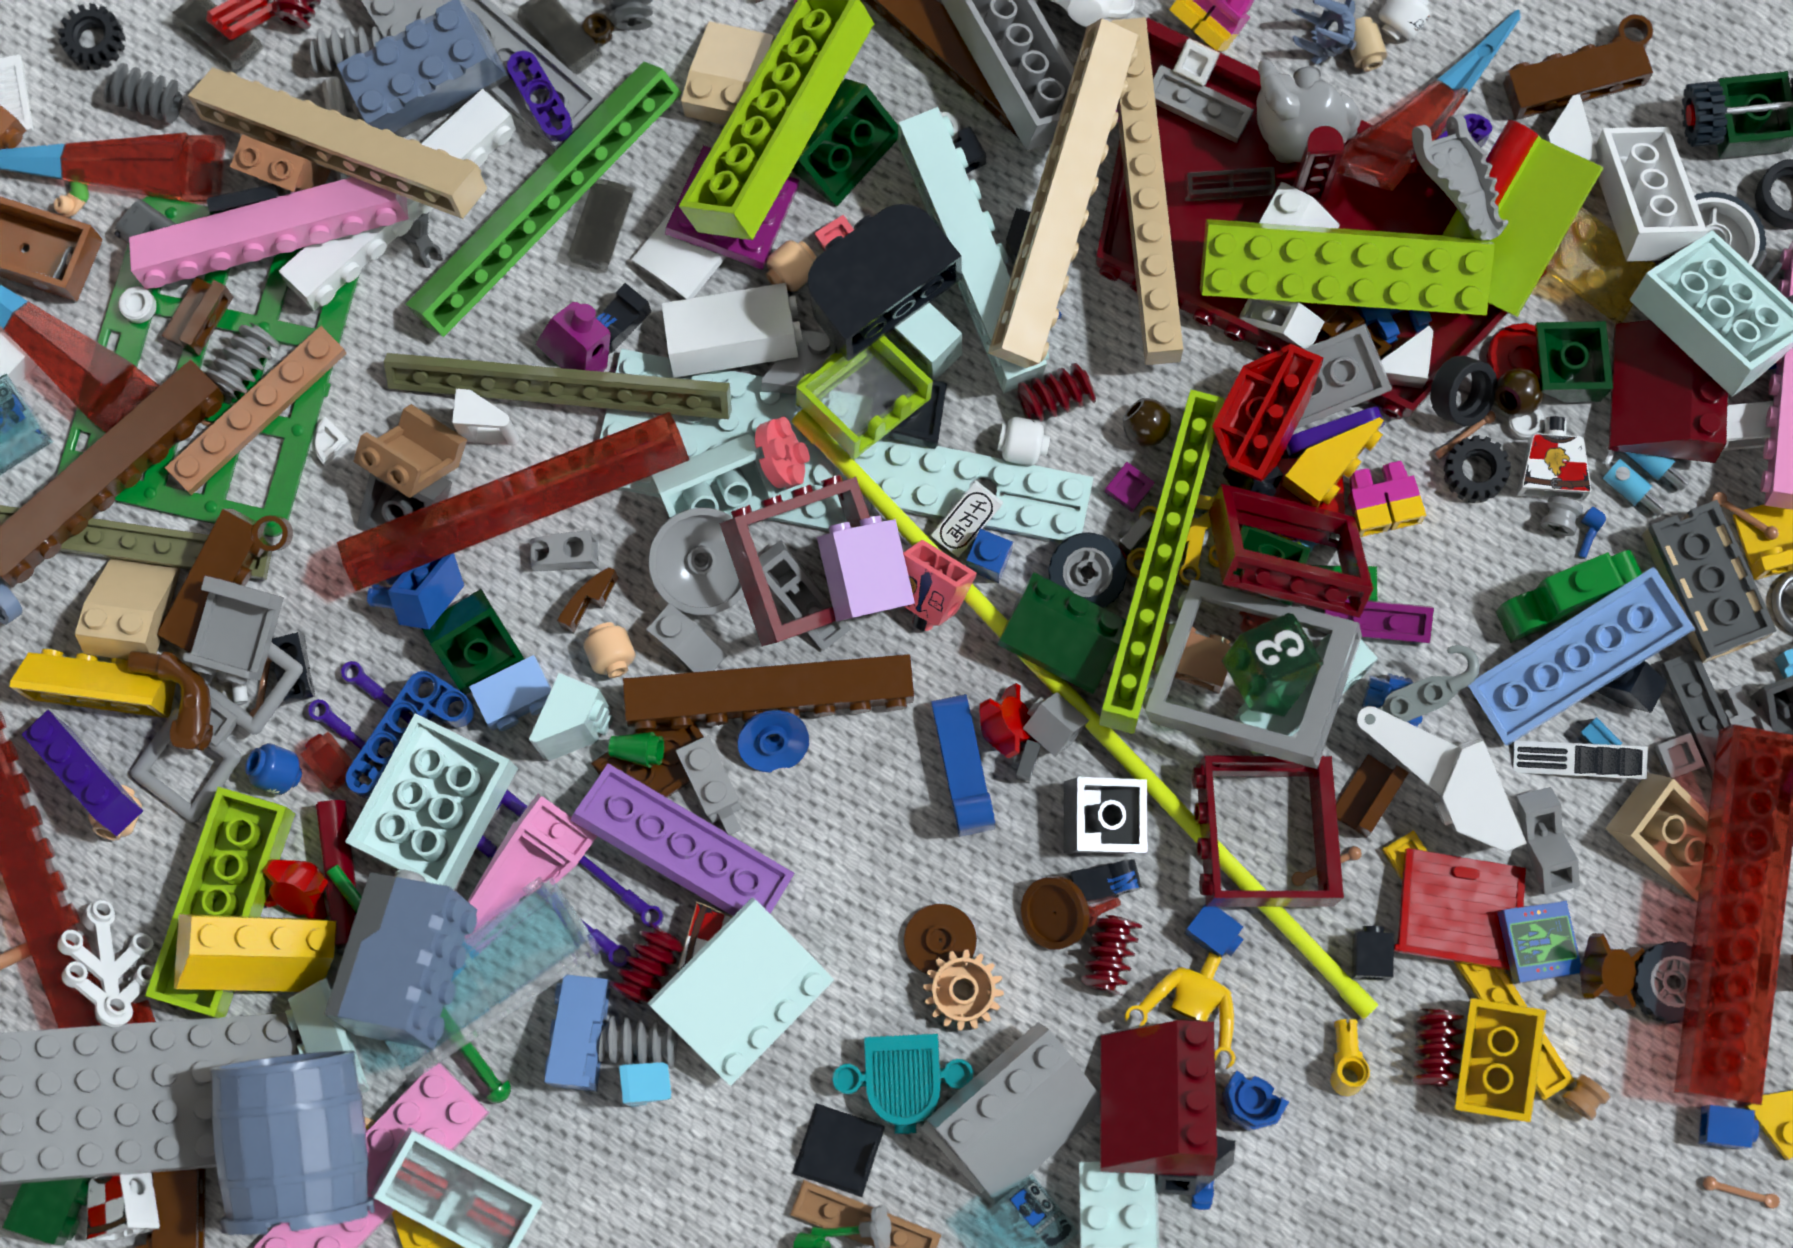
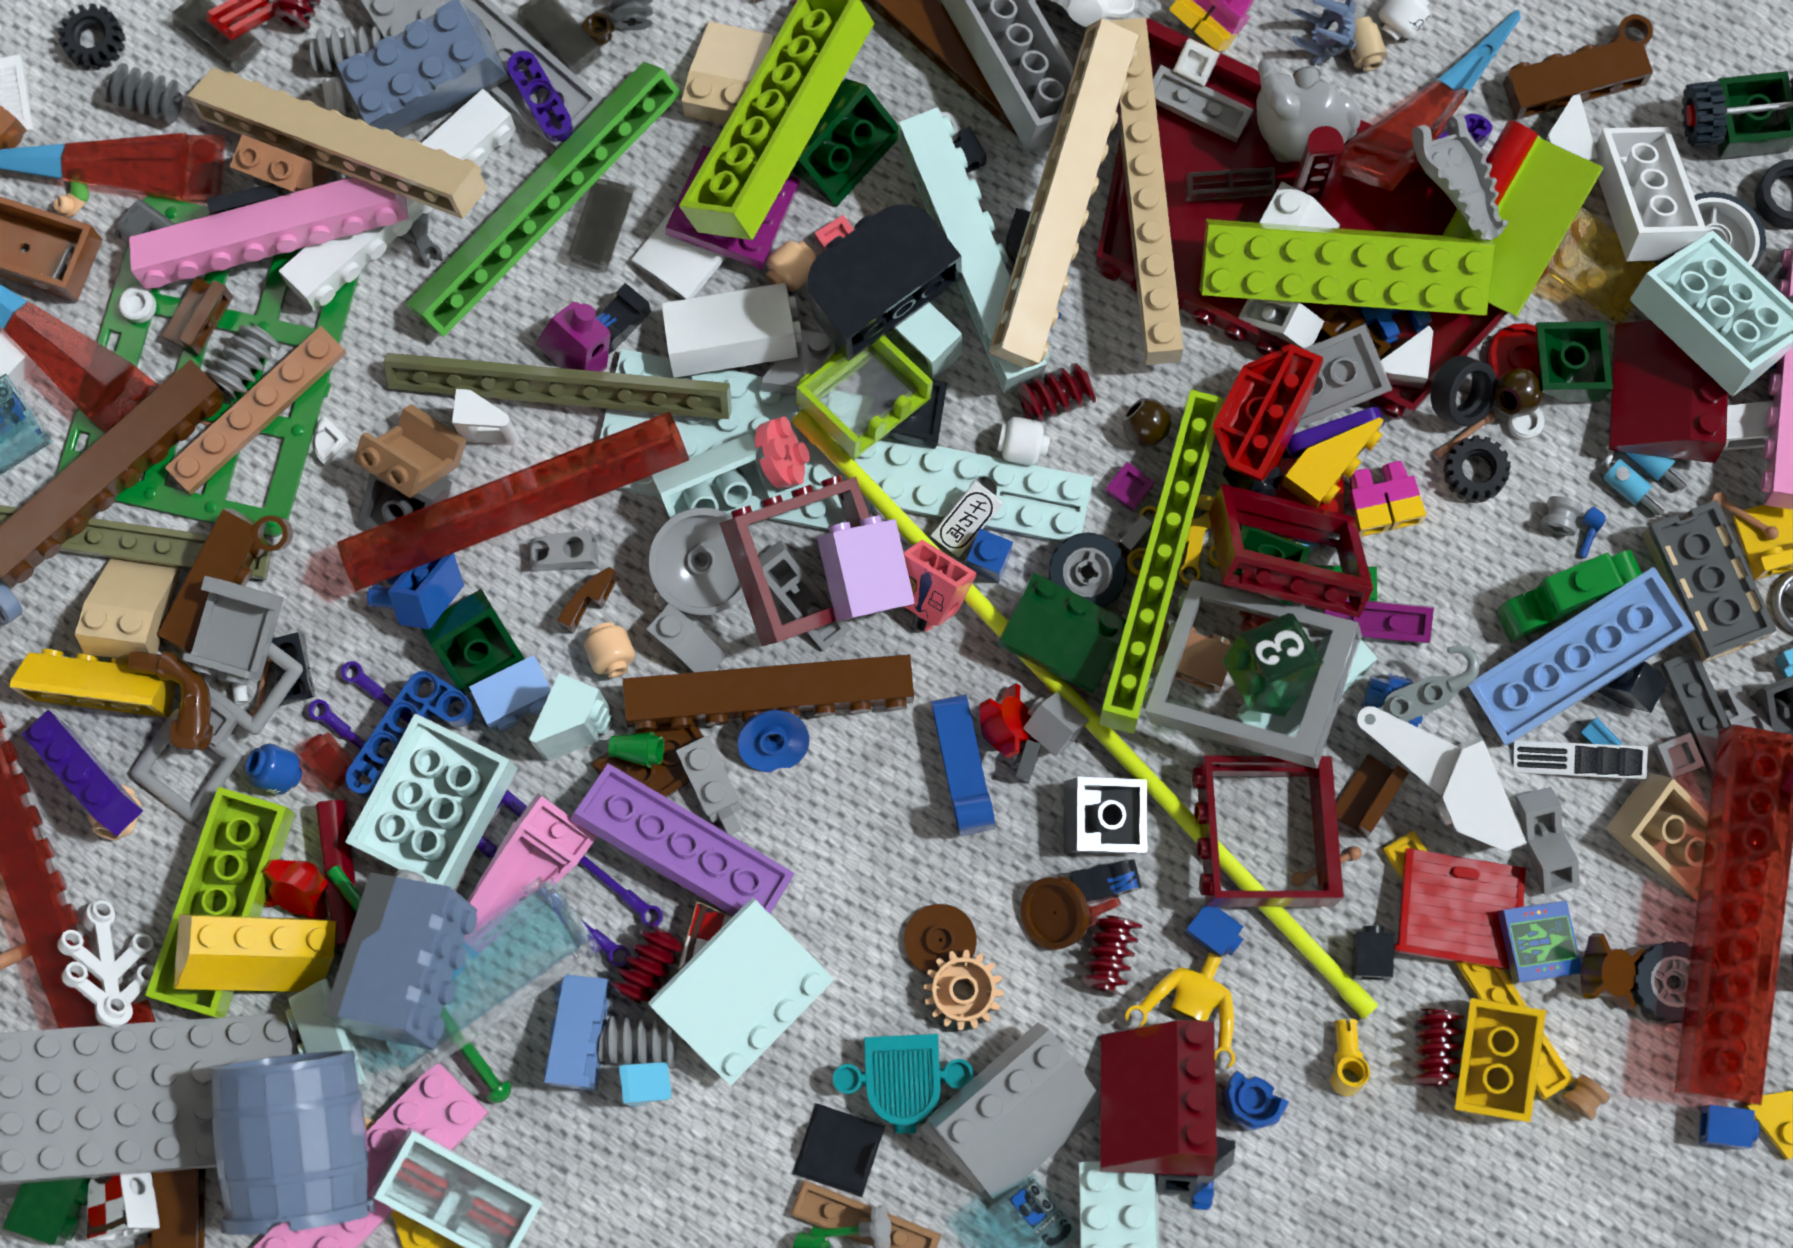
torso [1517,416,1591,501] -> none
nougat hinge [1703,1176,1780,1209] -> none

